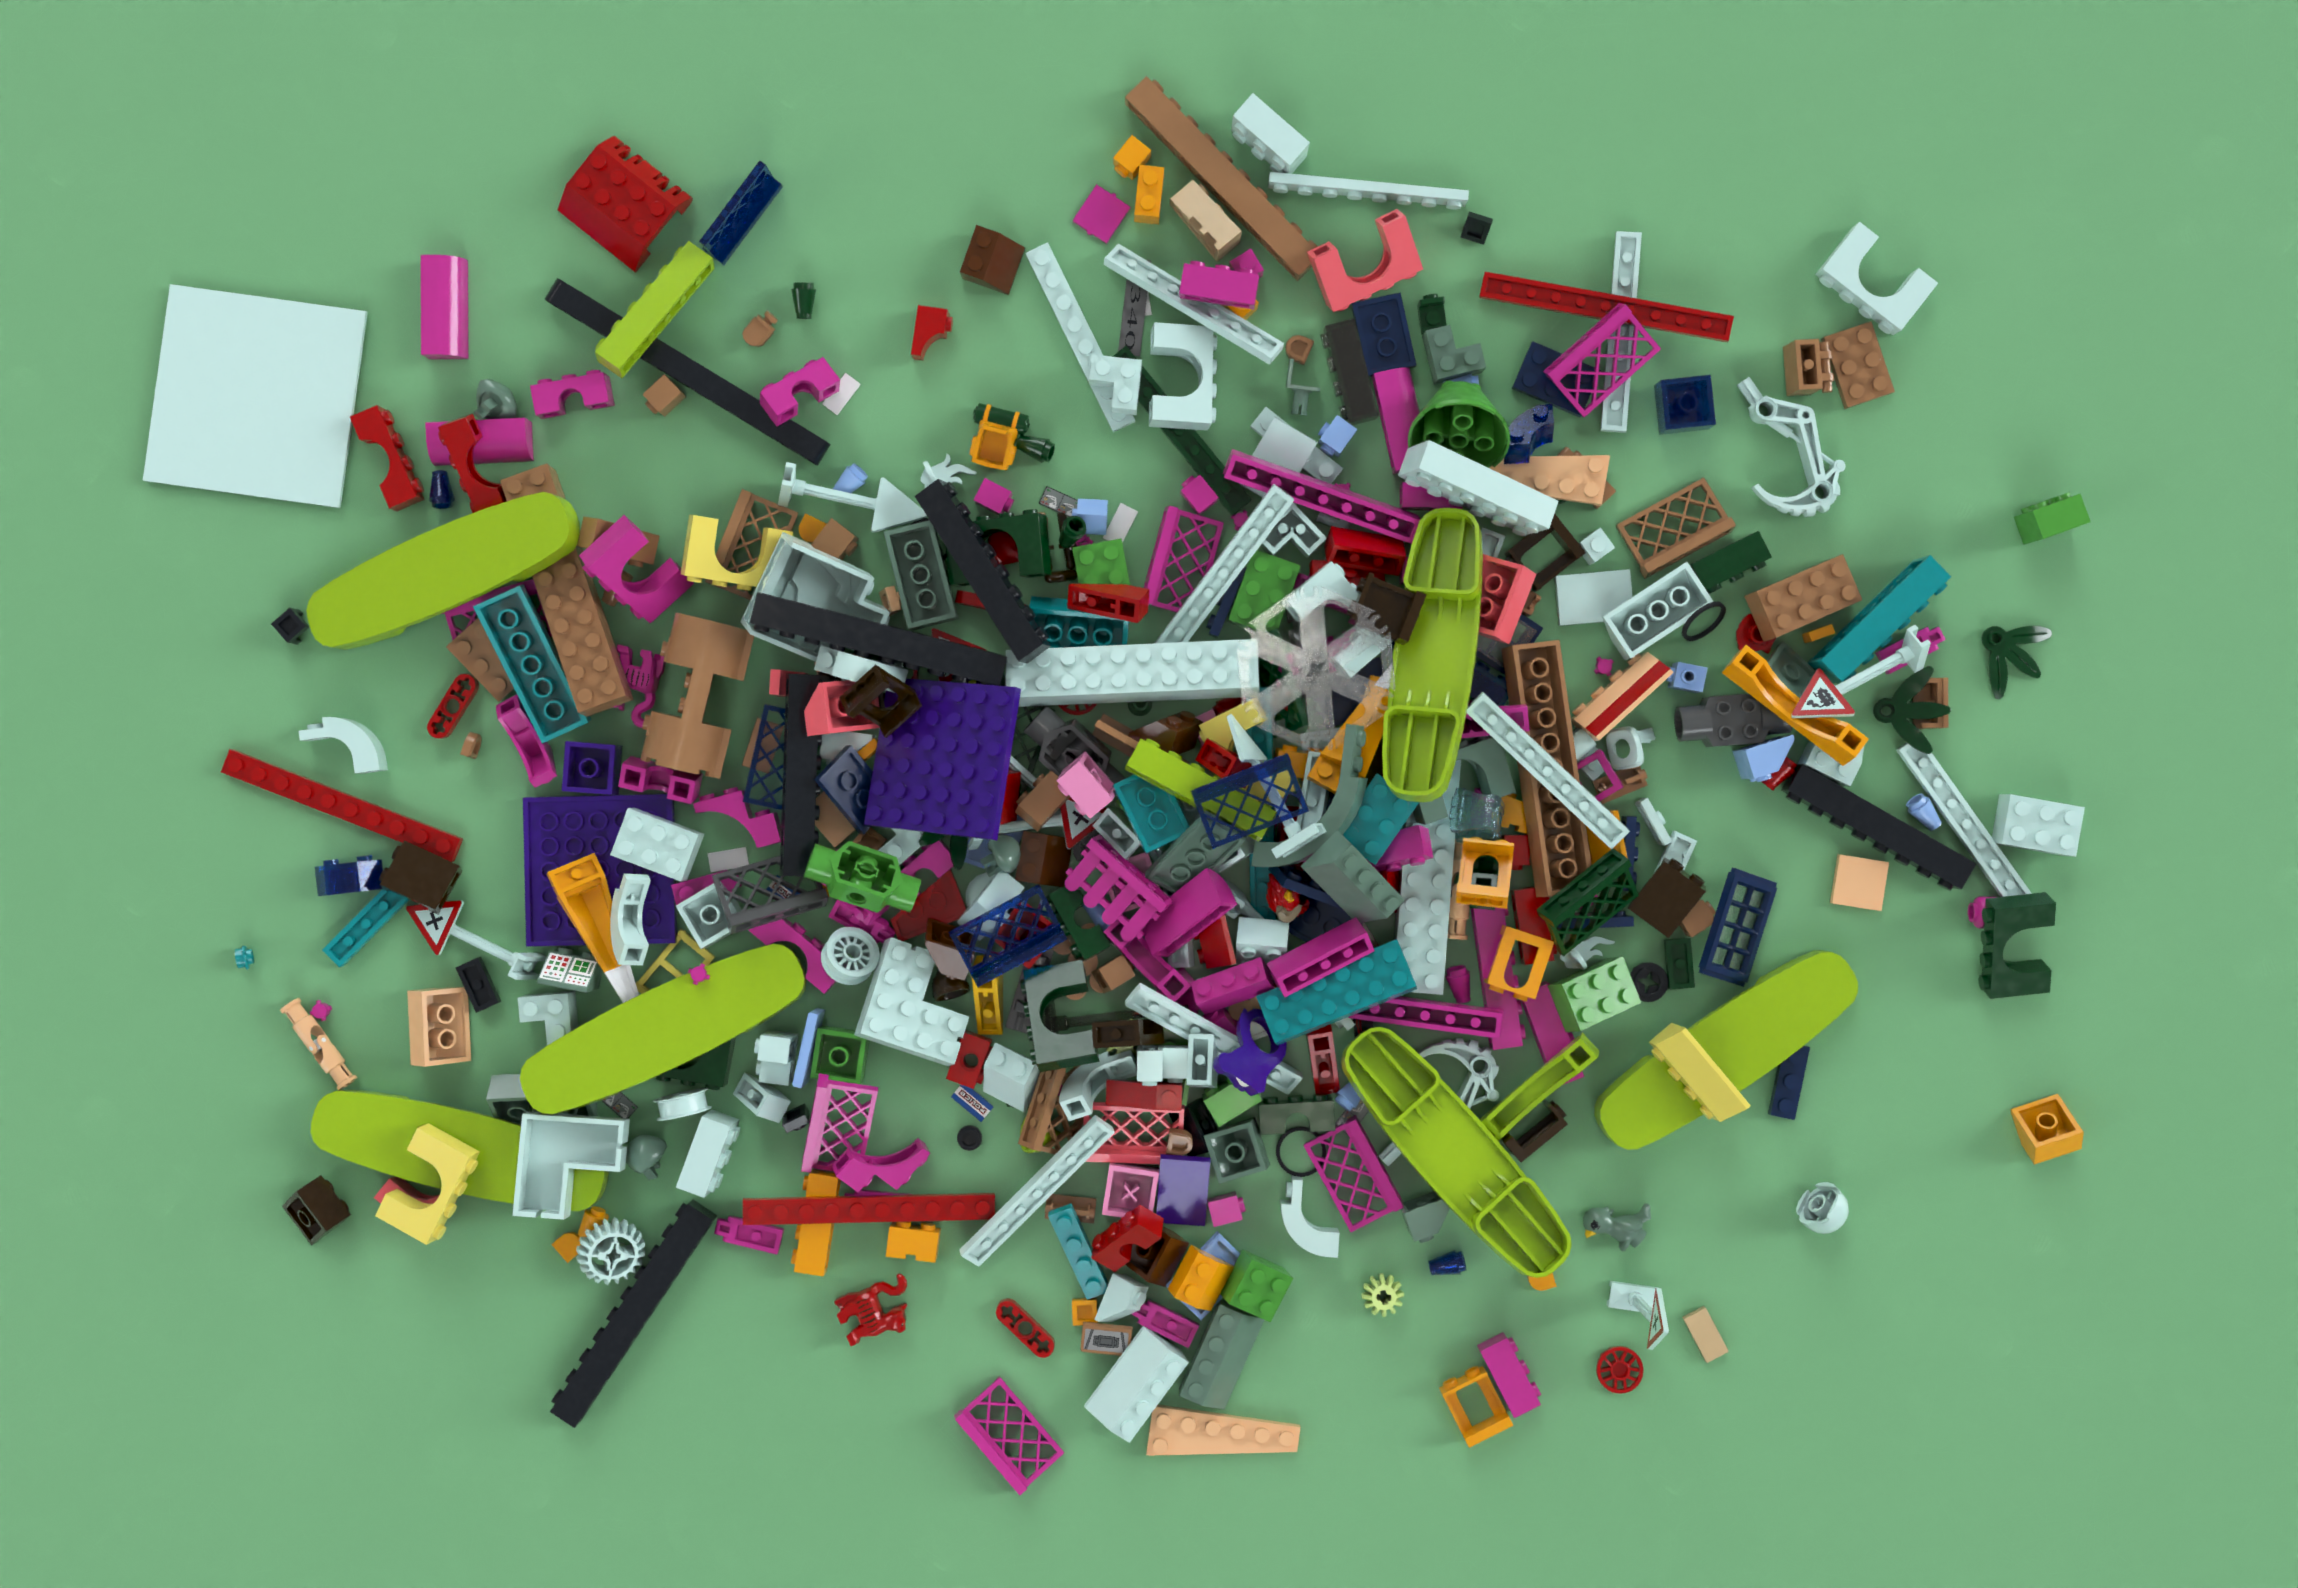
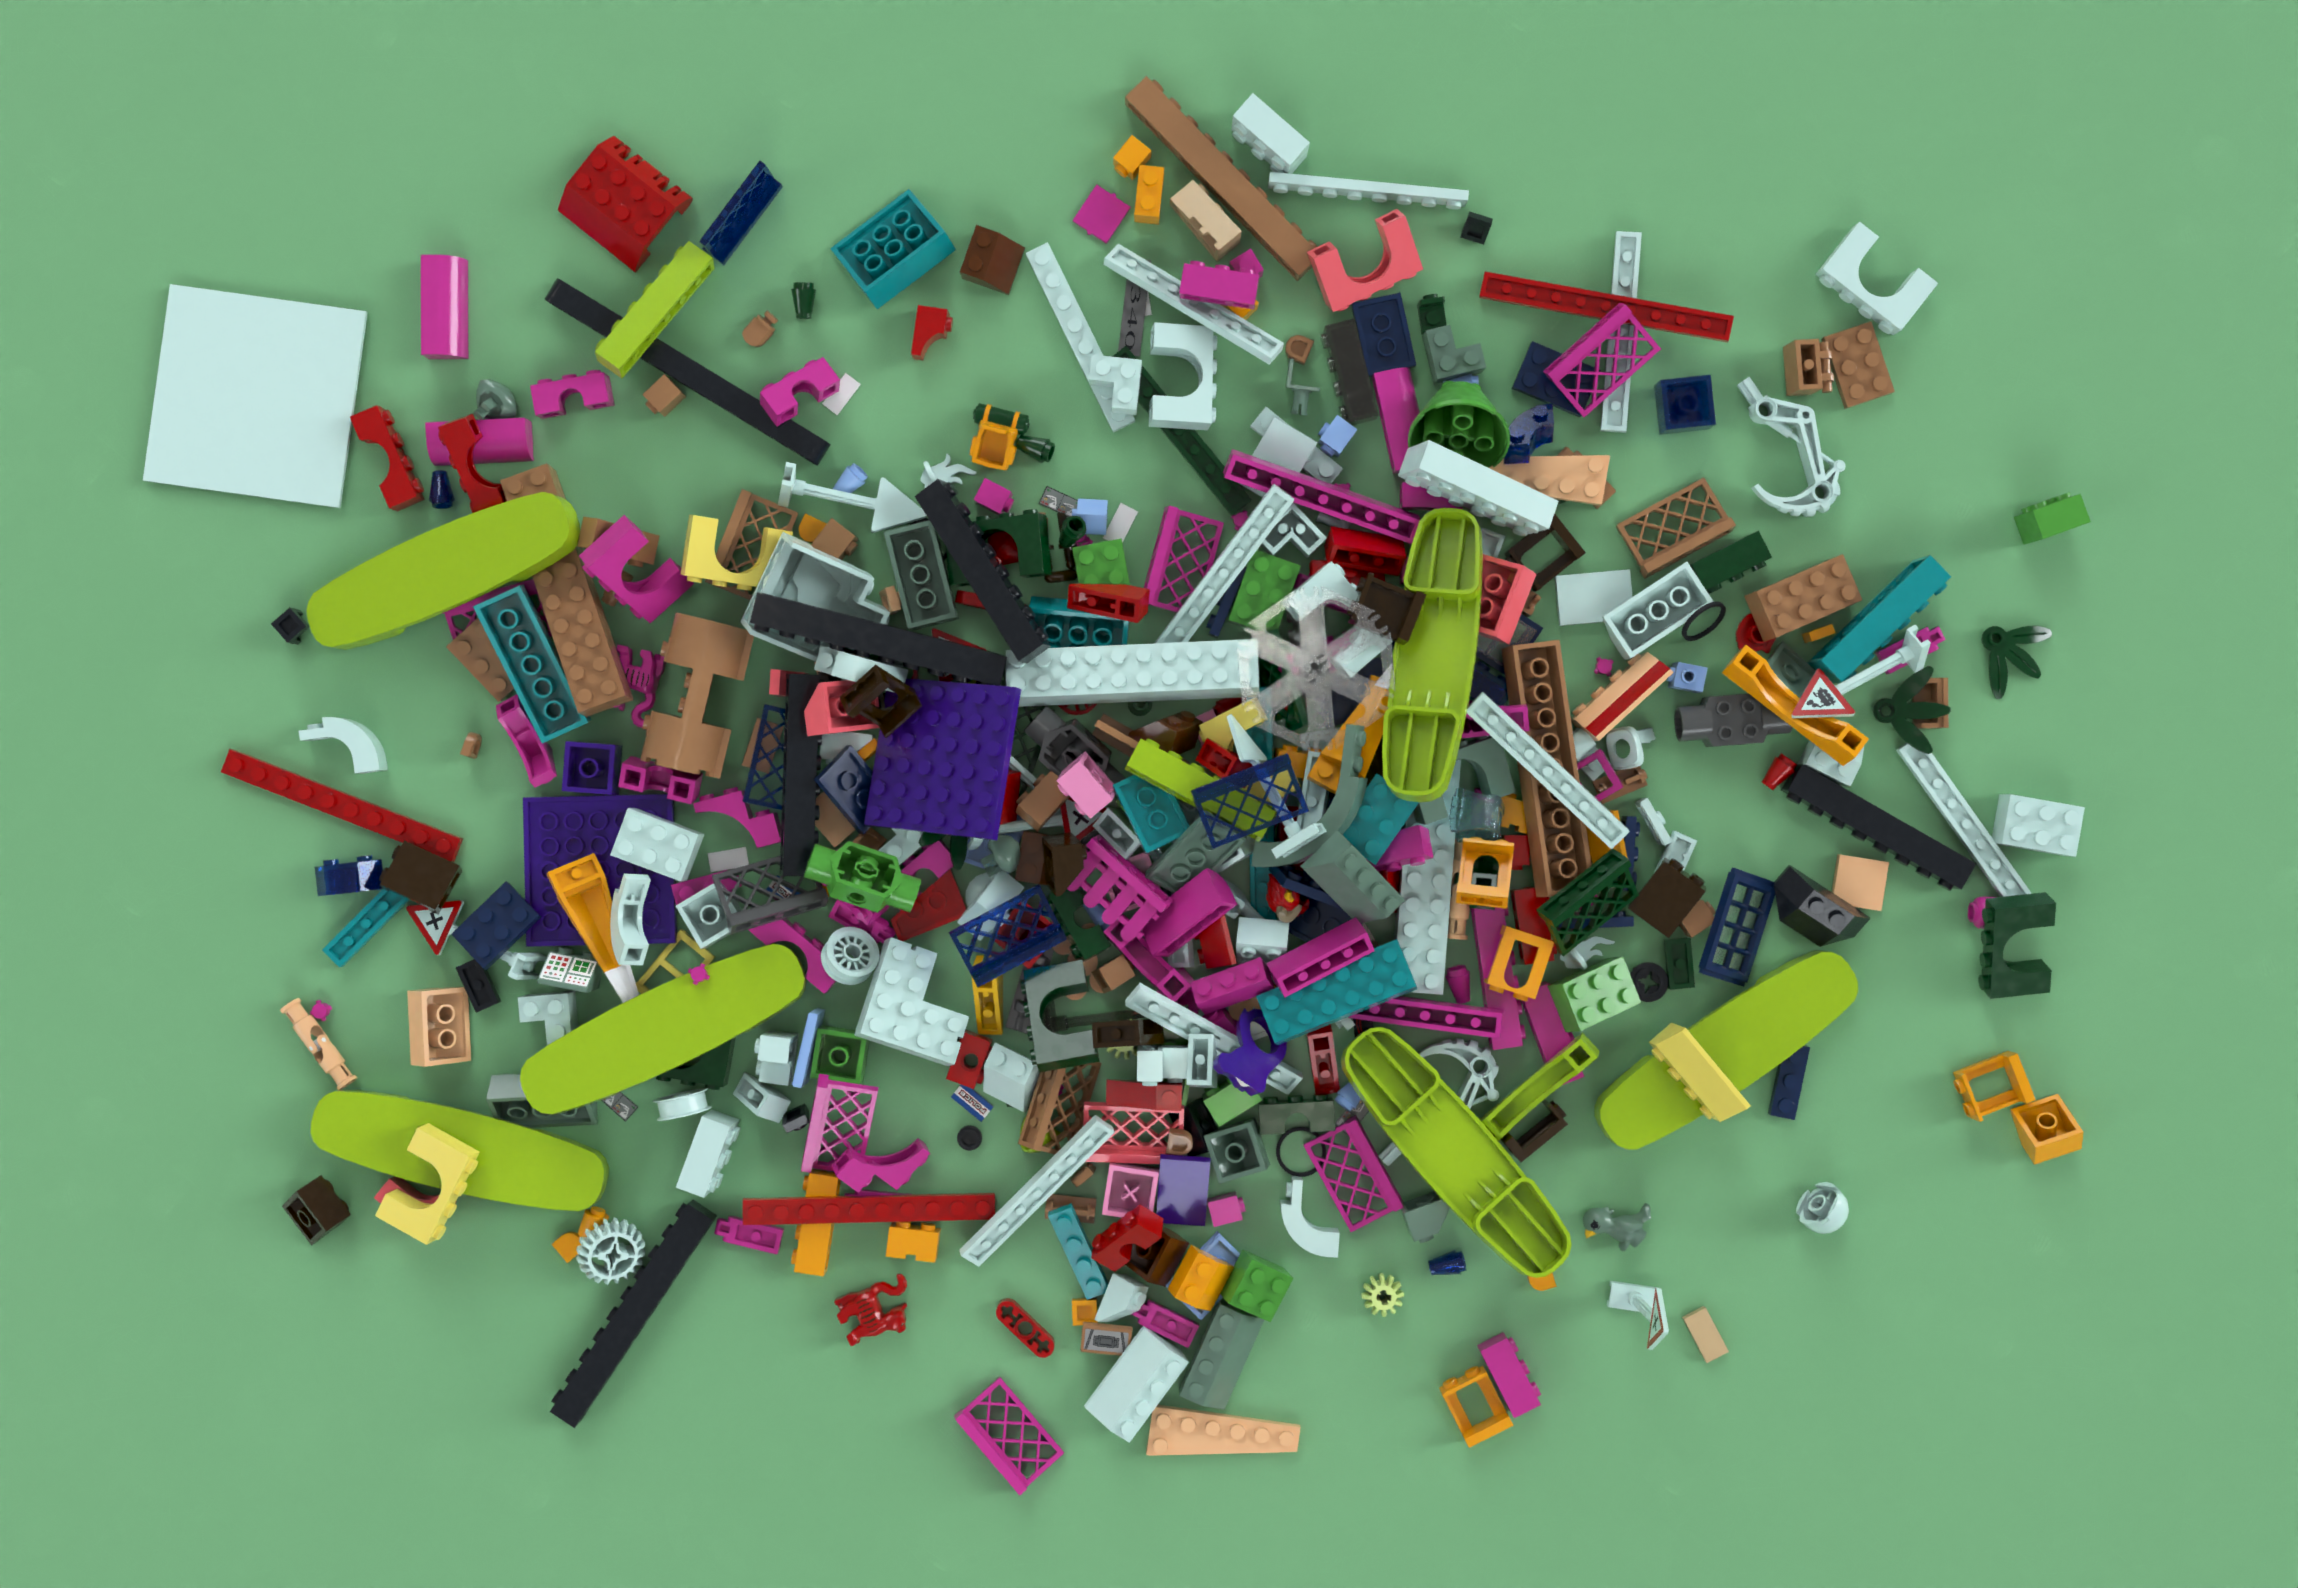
teal plate [235,945,254,970] -> none
red beam [427,674,479,739] -> none
light aqua piece [512,1112,630,1220] -> none
sand green piece [626,1135,667,1180] -> none
slope [925,918,975,981] -> none
dark brown helmet [932,969,970,1002] -> none
light aqua arch [1059,1050,1137,1121] -> none
dark pink brick [1180,475,1219,515] -> none
light aqua brick [1579,527,1615,565] -> none
red wheel [1596,1346,1643,1394] -> none
light blue slope [1732,735,1795,782] -> none
light blue cone [1906,793,1942,831] -> none
none -> dark blue plate [451,881,541,970]
none -> teal slope [830,189,956,309]
none -> dark brown slope [1042,832,1087,897]
none -> medium nougat tile [1071,1162,1096,1187]
none -> black wedge [1773,865,1870,947]
none -> light orange panel [1953,1051,2036,1122]

